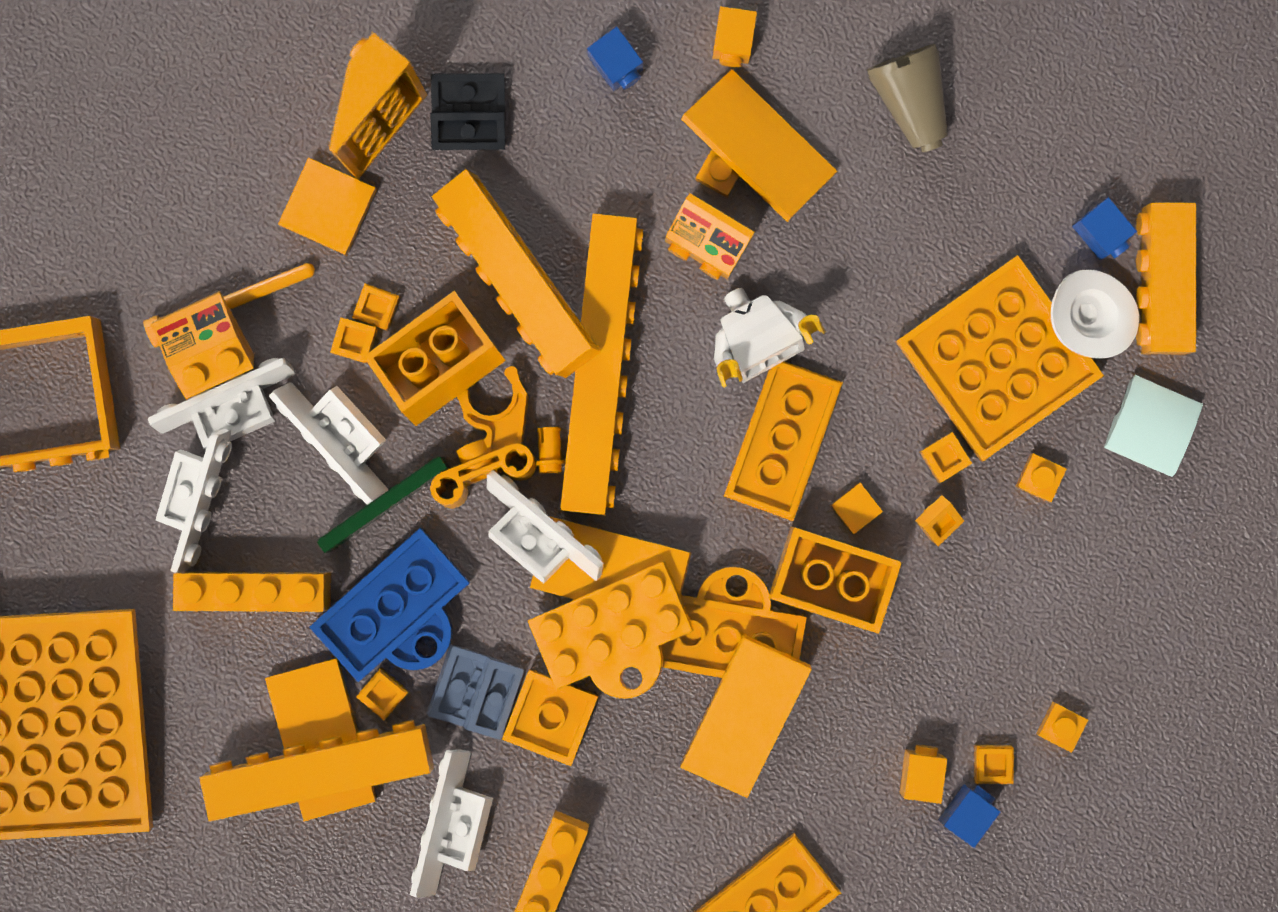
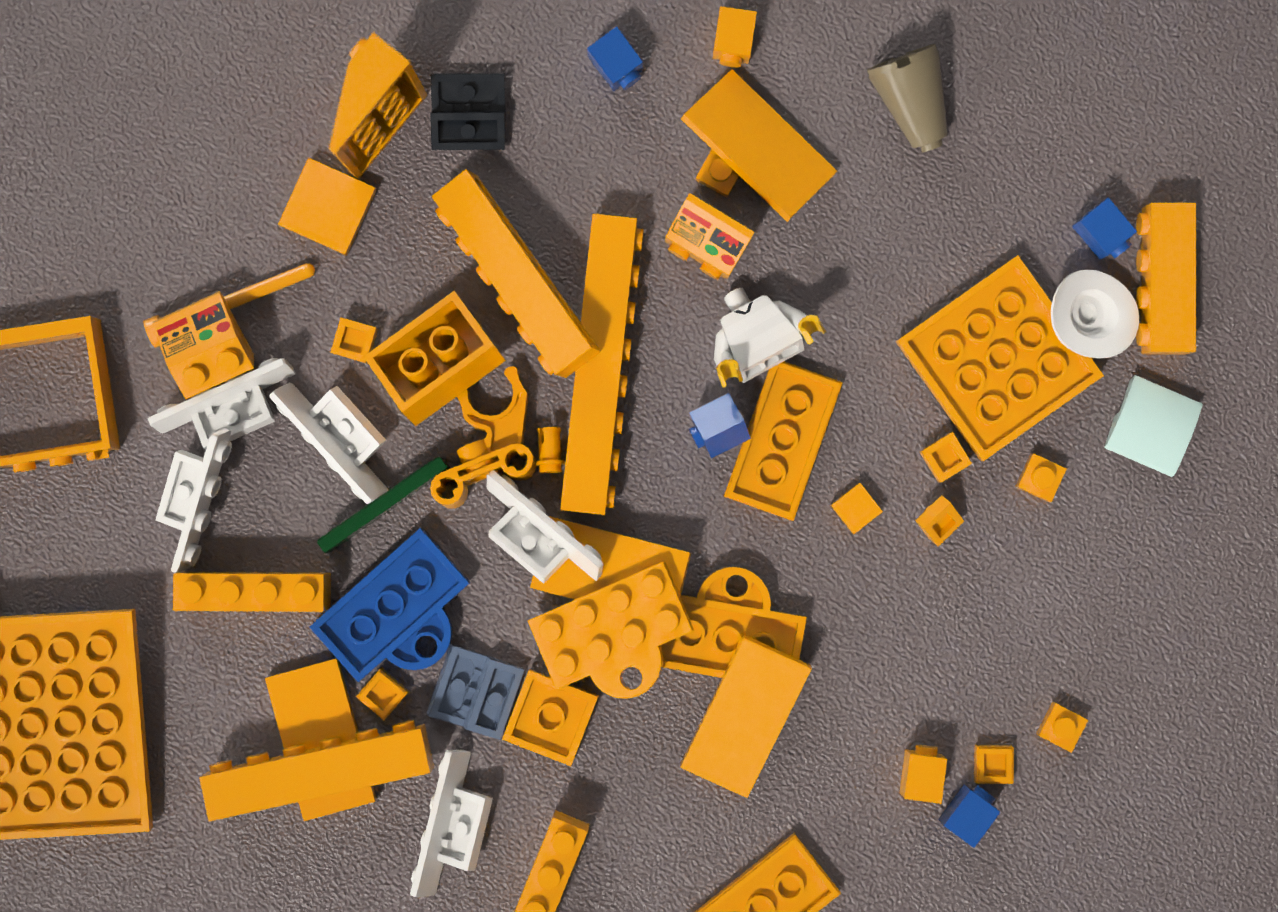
light orange tile [352,283,401,331] -> none
light orange brick [769,527,902,634] -> none
none -> brick [689,393,751,458]

